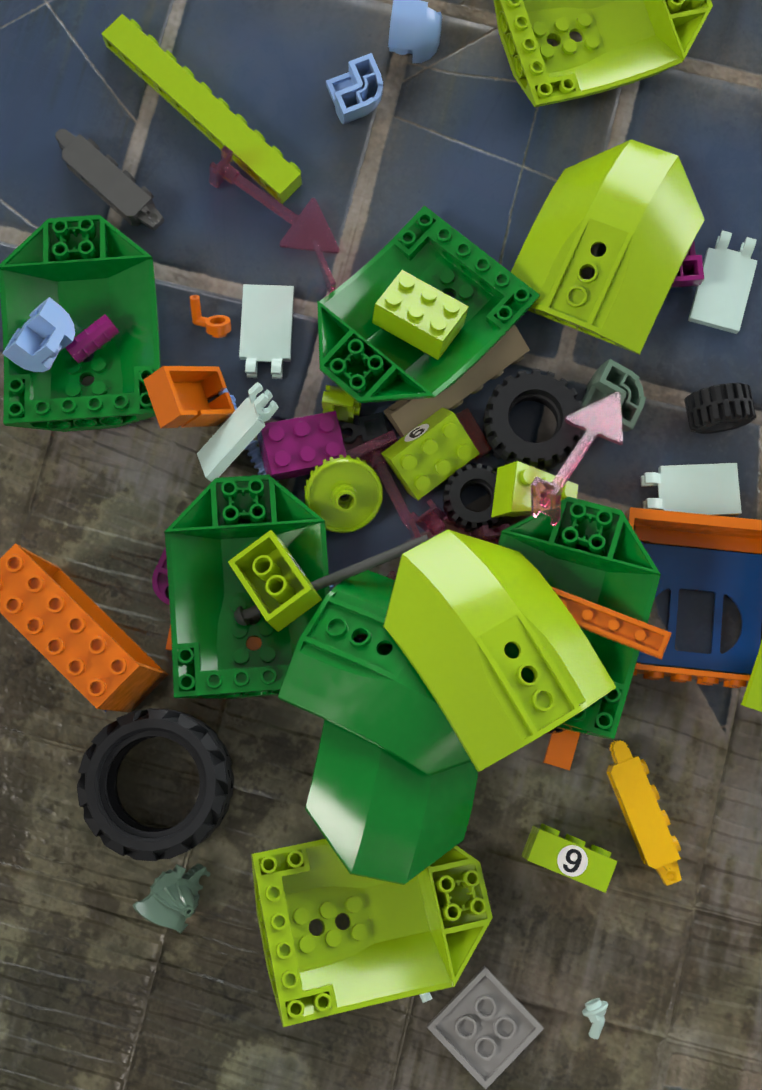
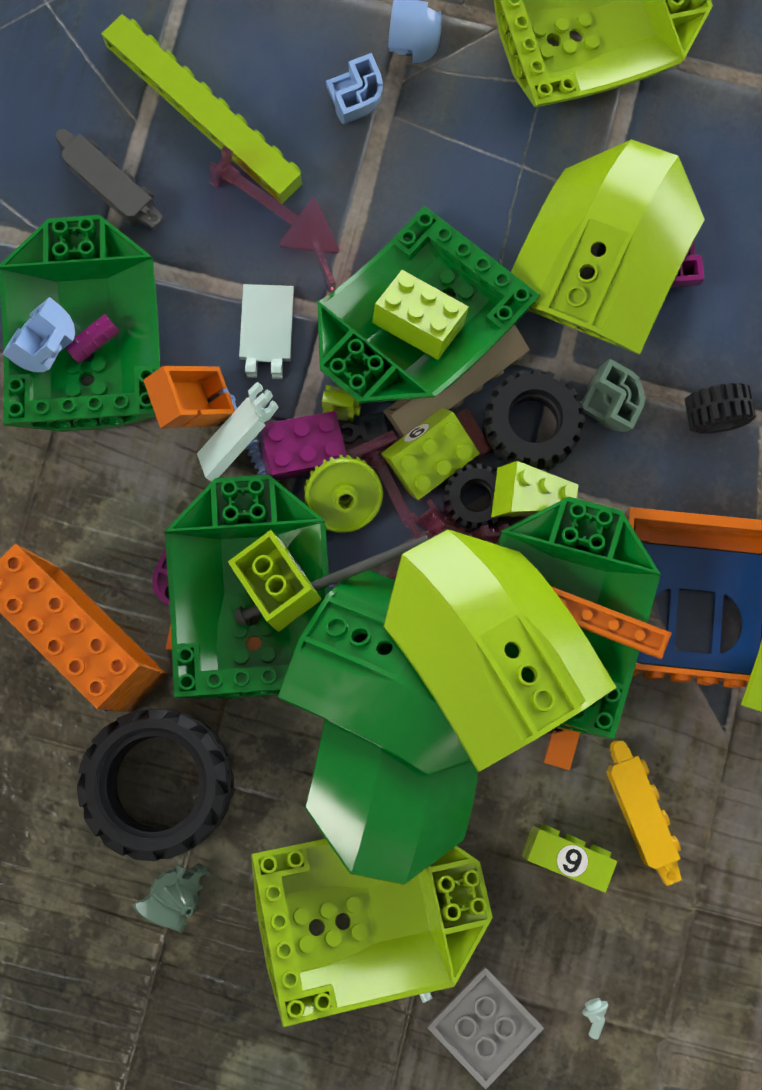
orange plate [189,295,231,338] -> none
clear pink piece [531,392,623,526] -> none
light aqua tile [640,463,742,516] -> none
light aqua tile [688,230,757,334] -> none

